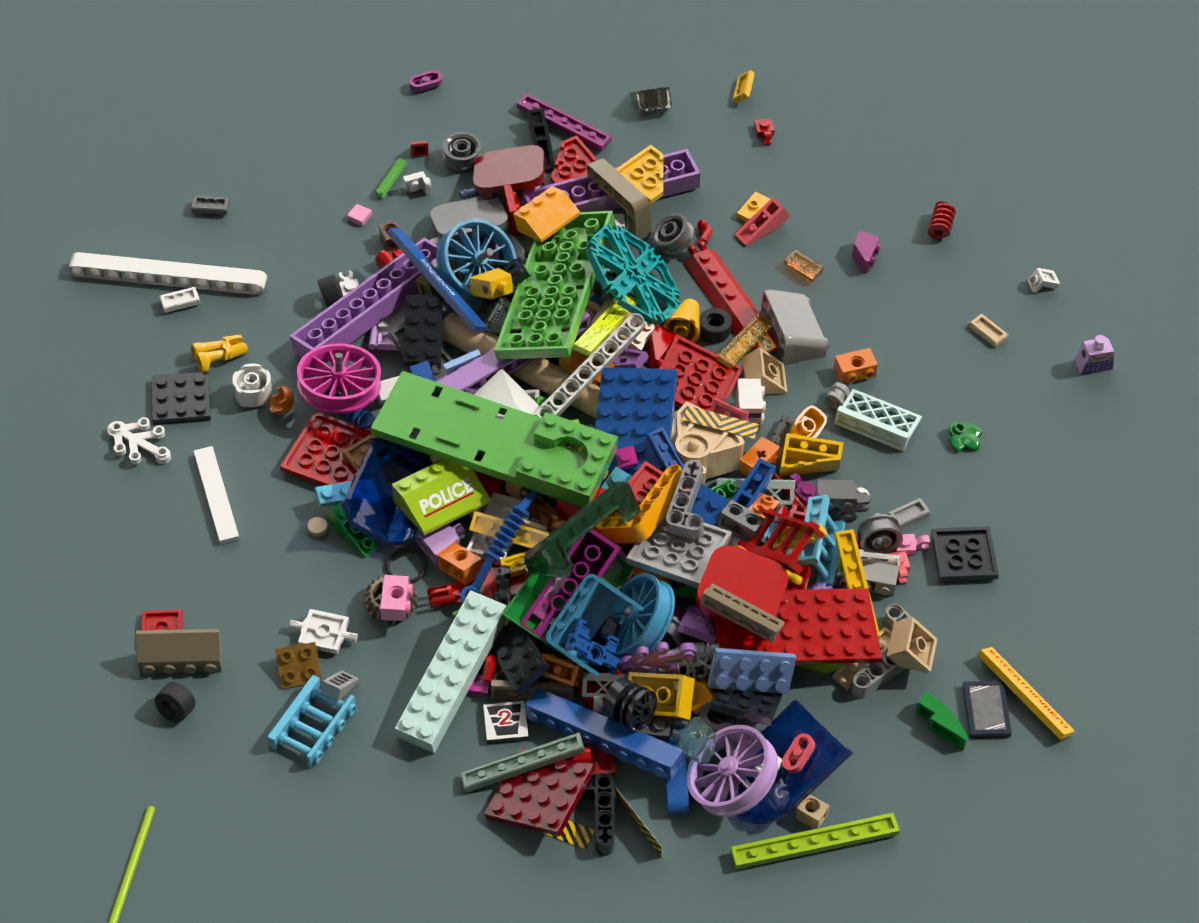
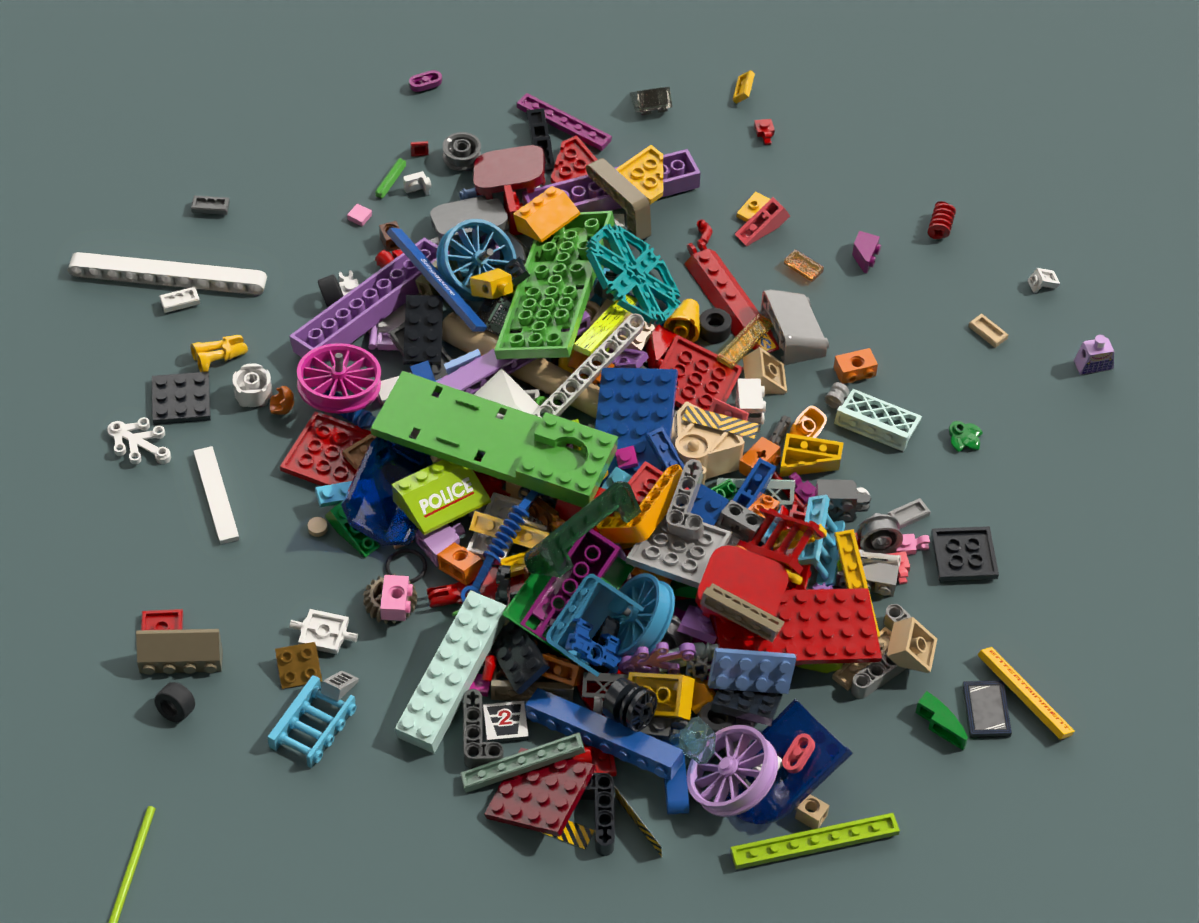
flat silver wheel [652,213,694,255] -> none
none -> dark grey beam [463,689,504,769]

